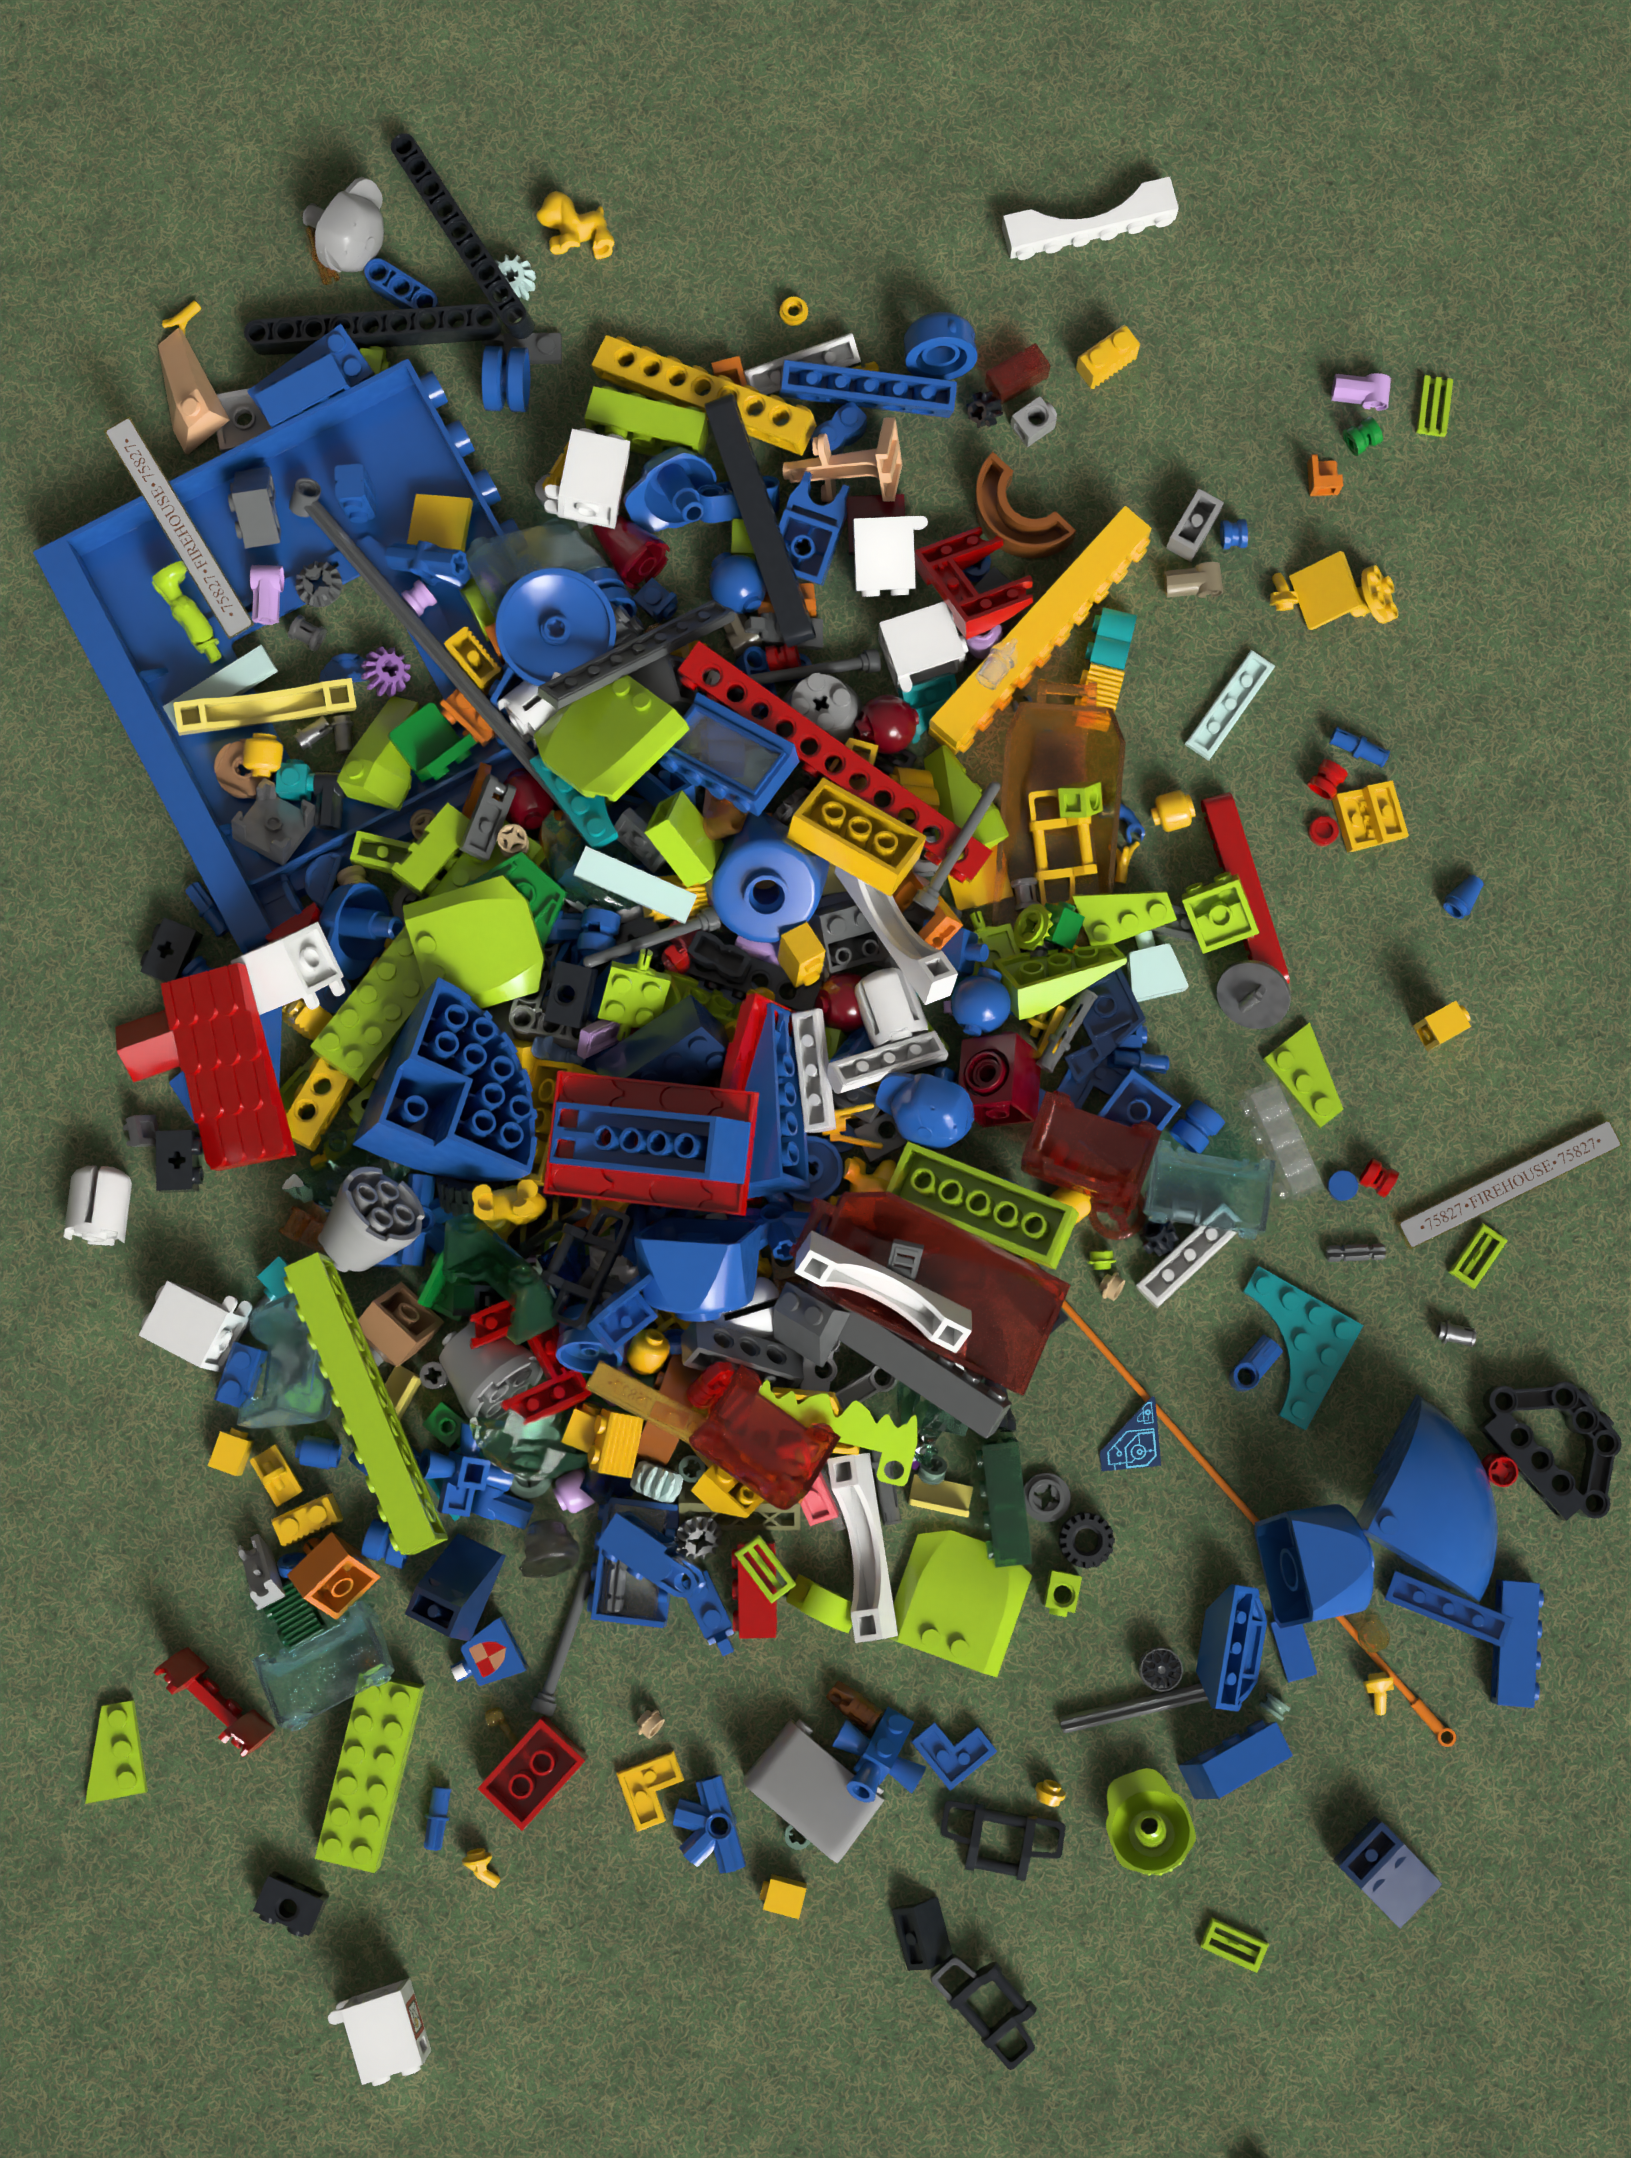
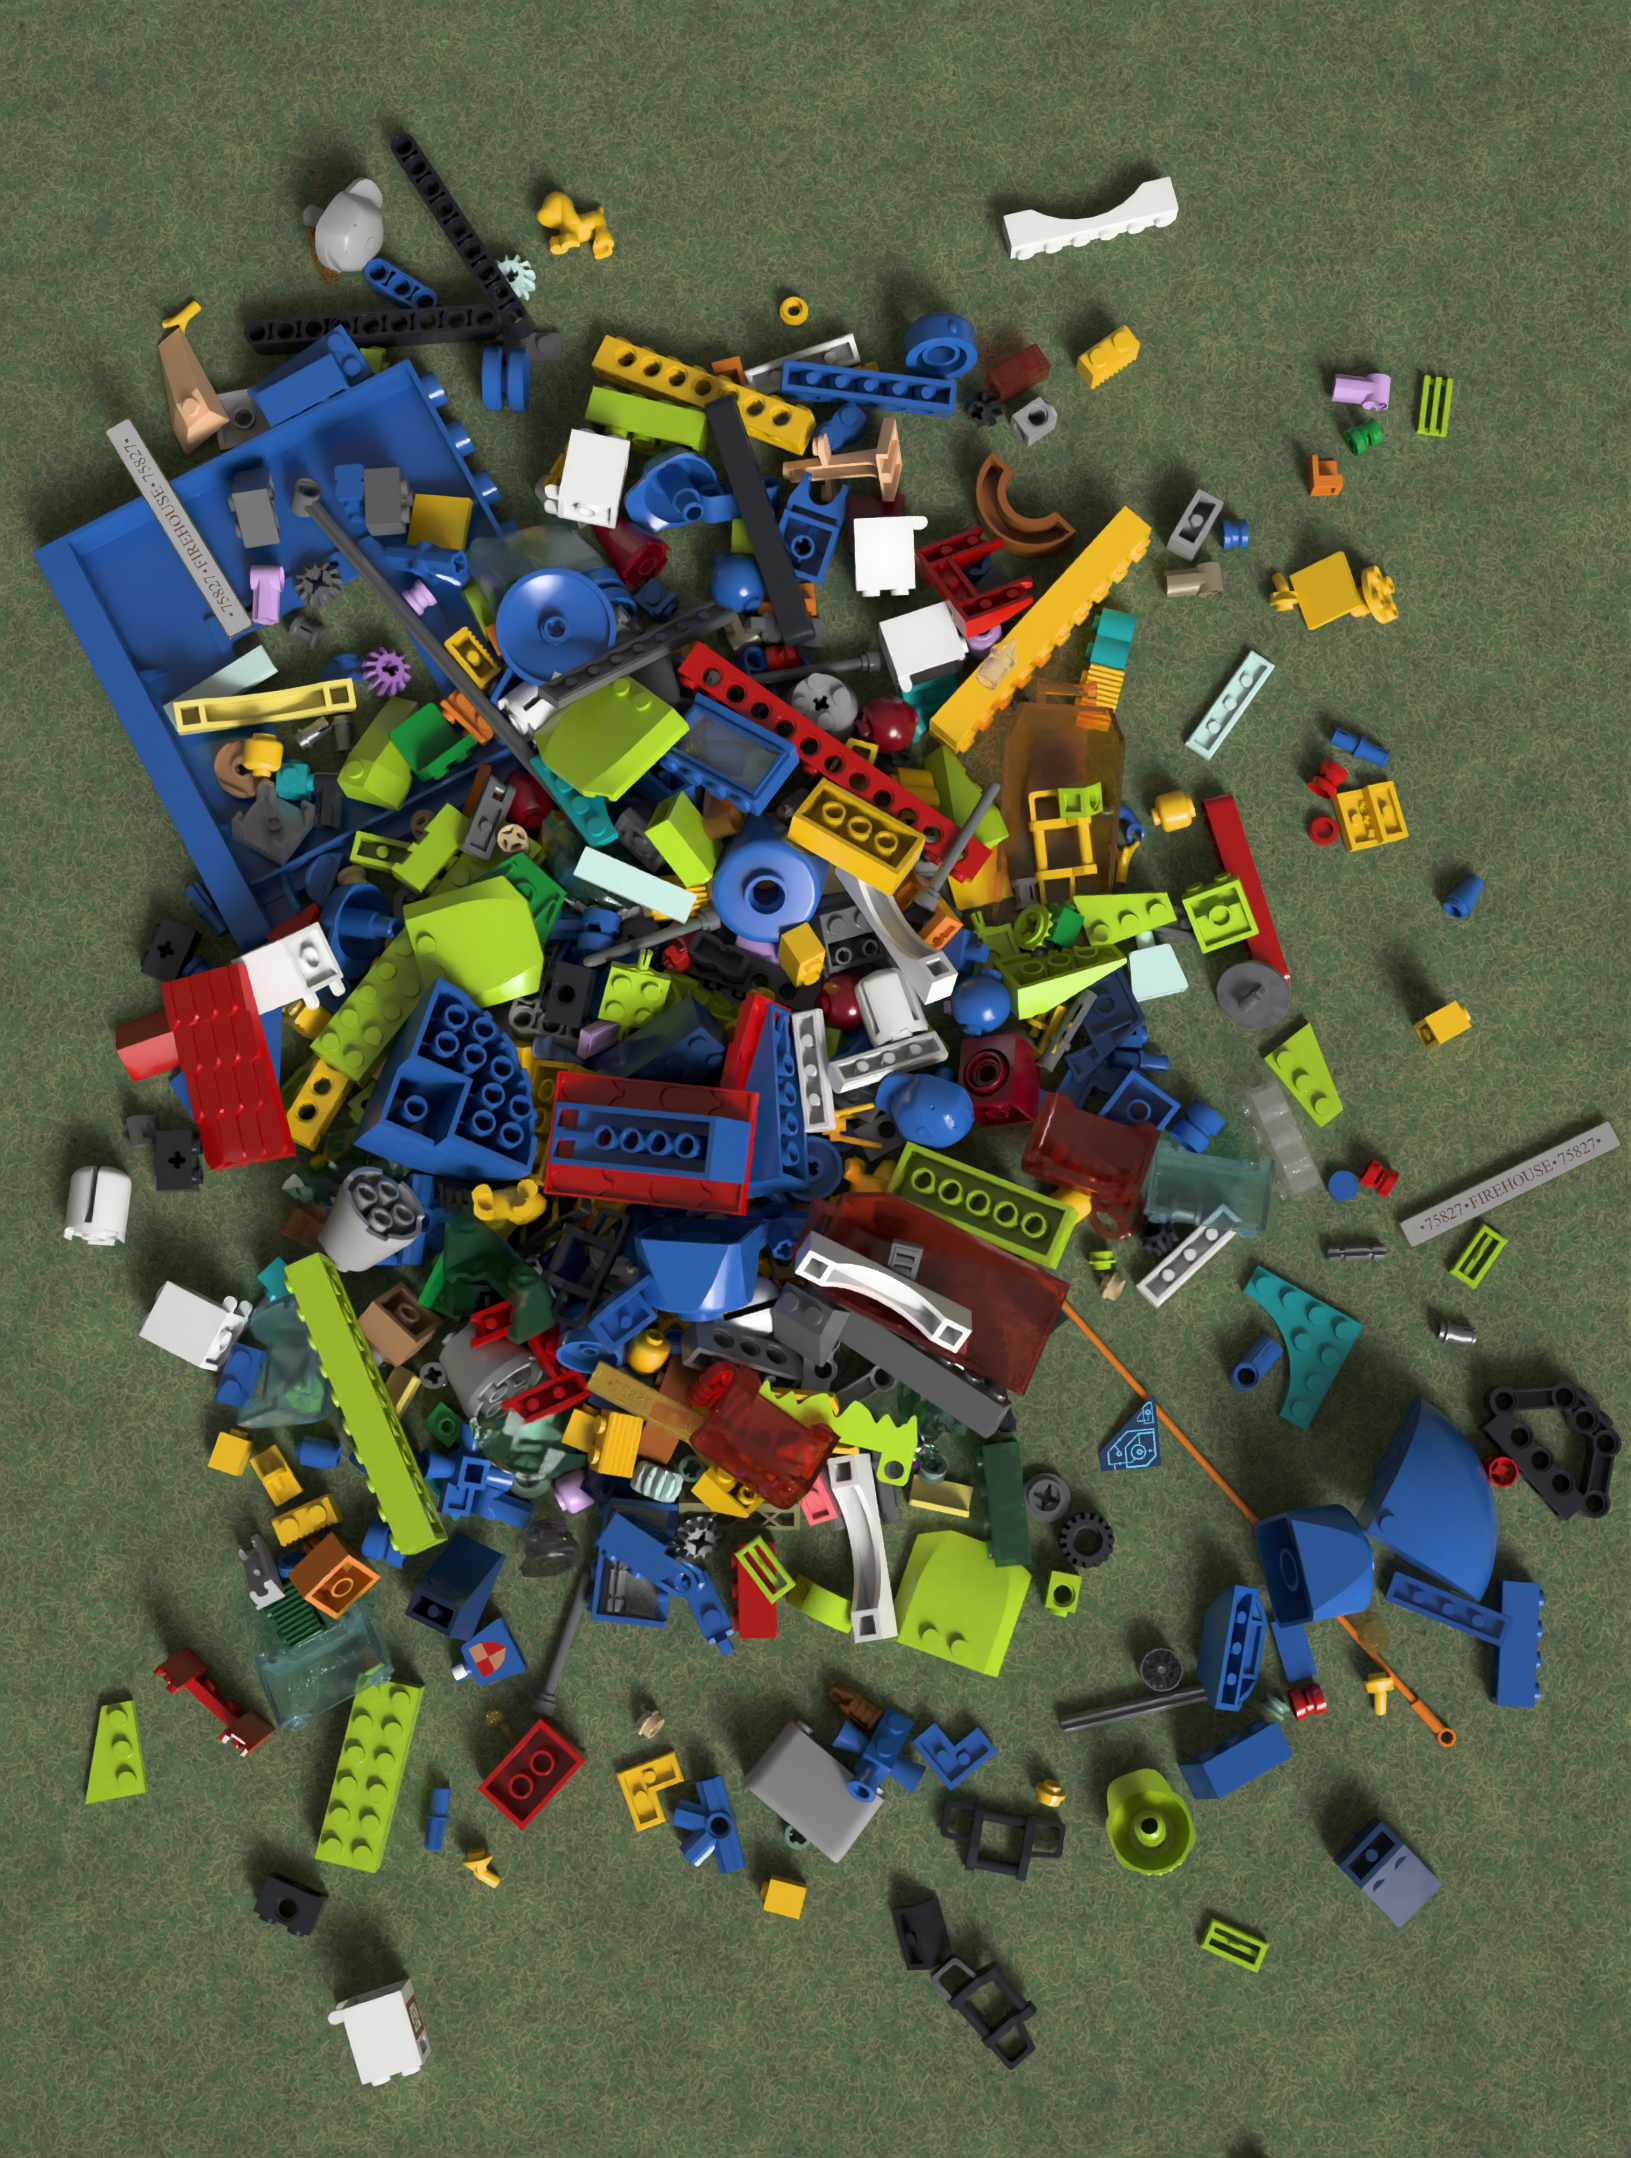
lime piece [151,561,221,663] -> none
none -> dark grey brick [364,467,415,536]
none -> blue tile [586,1388,619,1411]
none -> red wheel [1287,1683,1327,1721]

